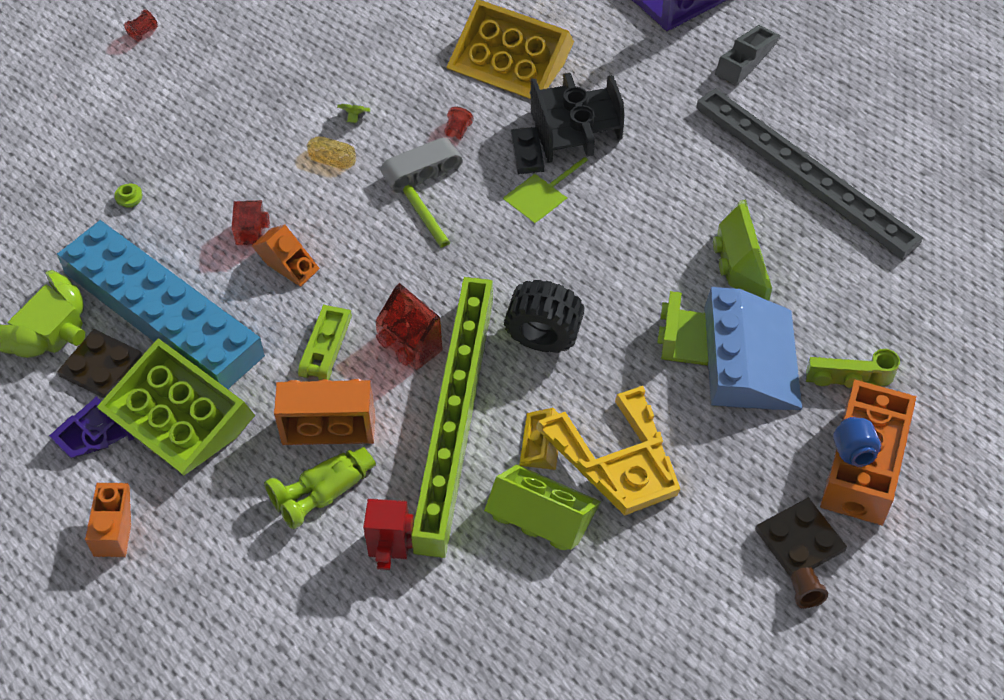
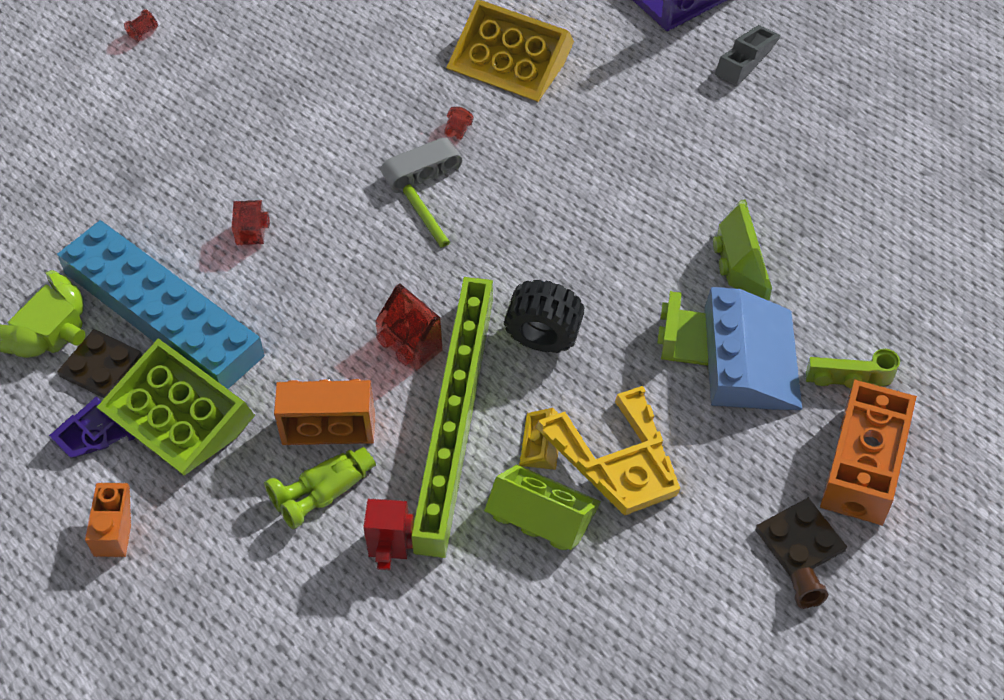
lime plate [114,183,143,208] -> none
orange slope [252,224,320,287] -> none
lime plate [298,304,352,380] -> none
clear yellow beam [307,136,356,169] -> none
lime plant [337,104,371,123] -> none
lime piece [502,157,588,223] -> none
black plate [511,127,544,174] -> none
black piece [530,73,625,163] -> none
dark grey plate [696,88,923,259] -> none
blue head [833,417,881,467] -> none

